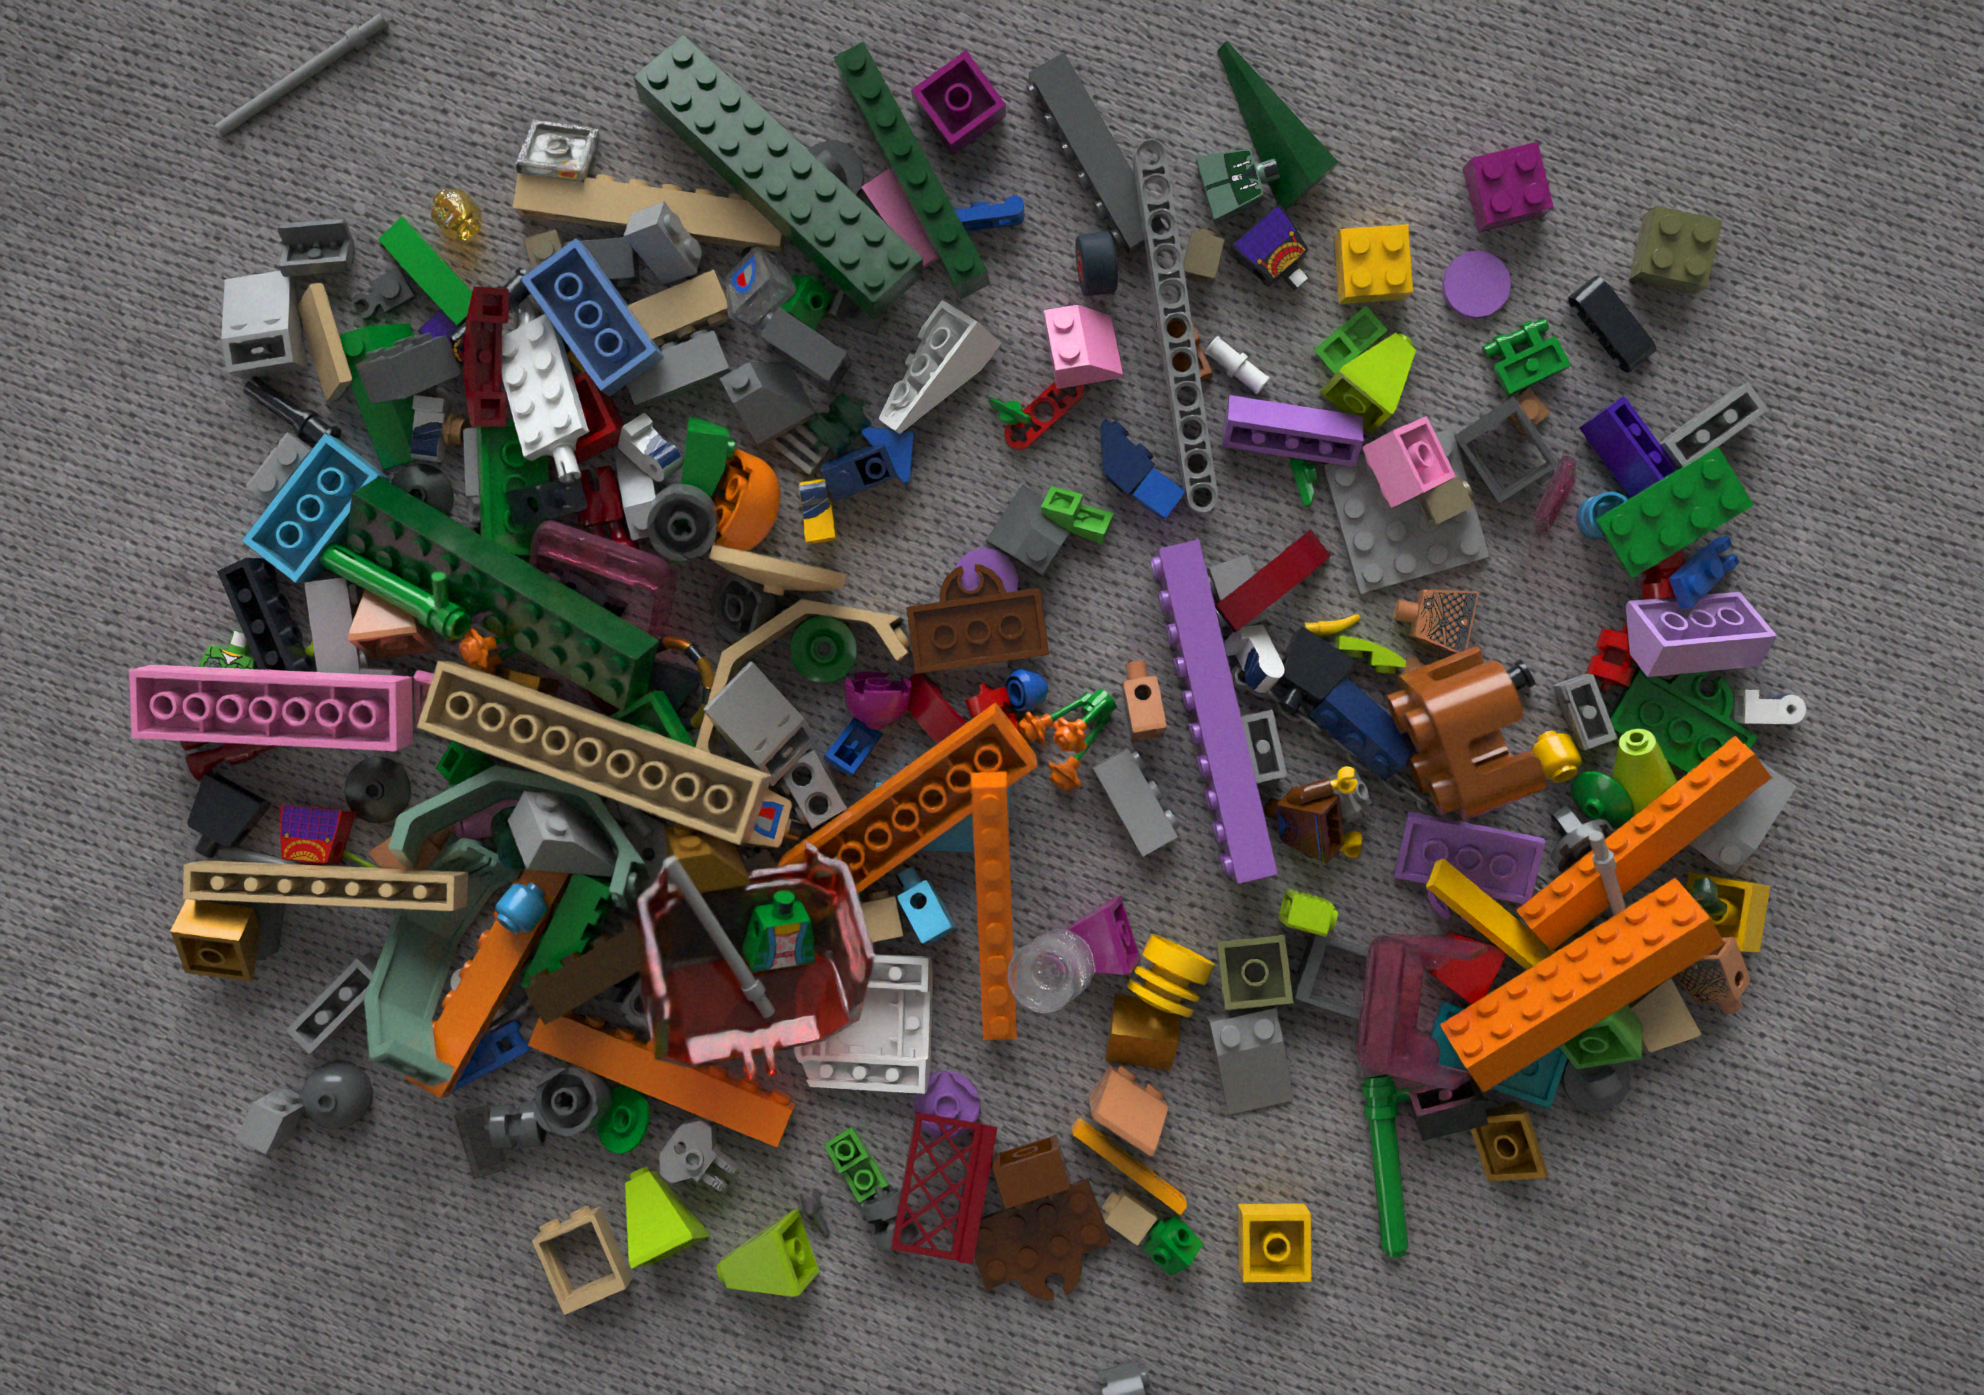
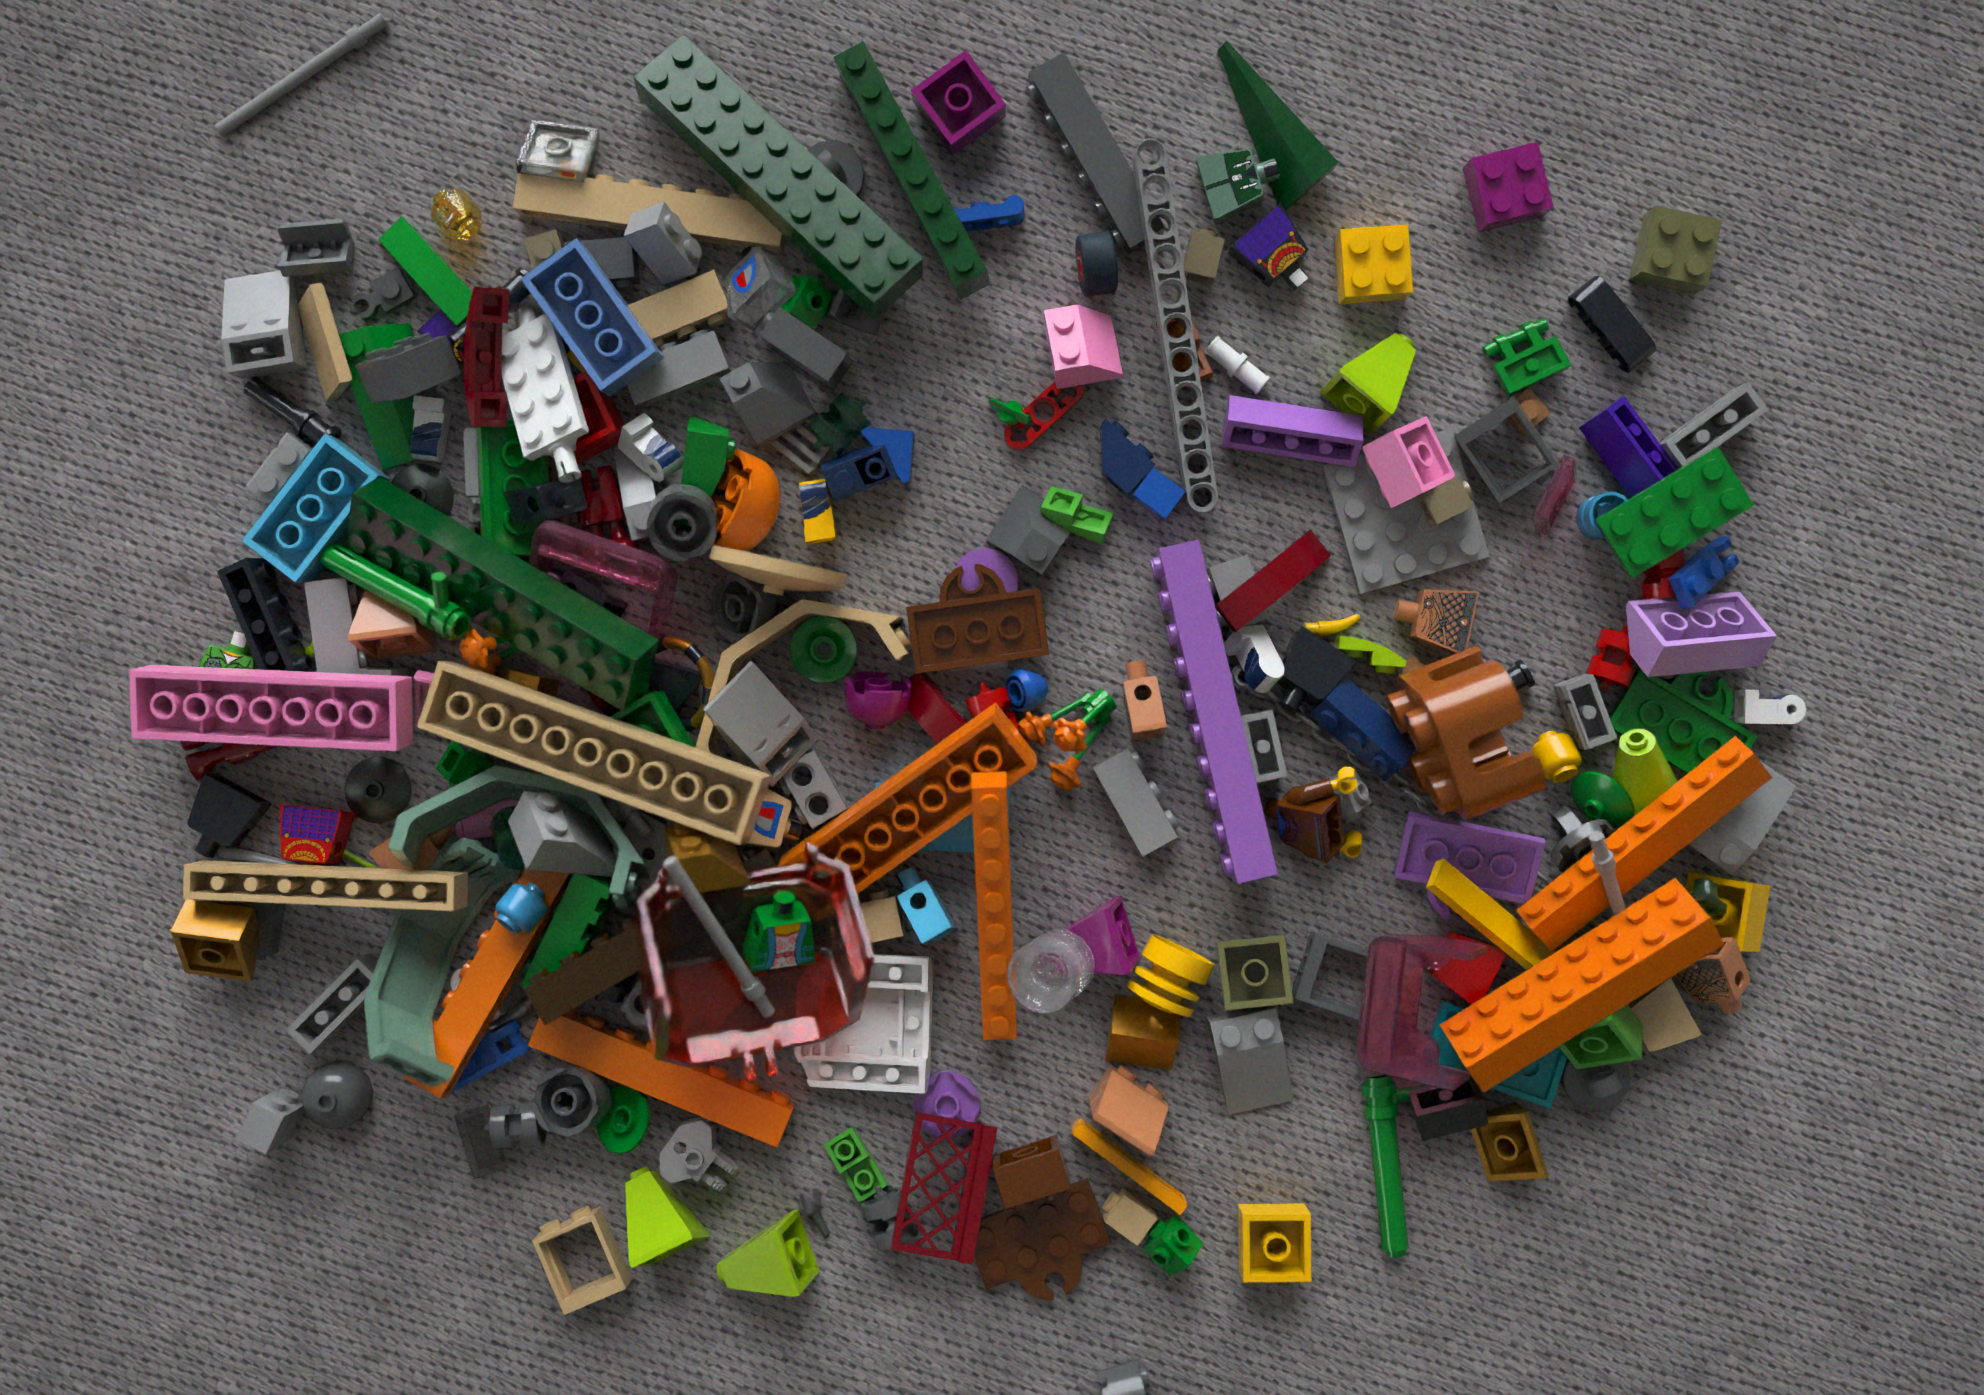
medium nougat plate [442,413,471,449] -> none
blue slope [823,718,883,778] -> none
bright pink tile [861,169,938,269] -> none
white wedge [879,300,1001,434] -> none
lime brick [1277,888,1338,937] -> none
green piece [1290,457,1317,507] -> none
bright green slope [1314,305,1388,374] -> none
medium lavender tile [1442,250,1511,319] -> none

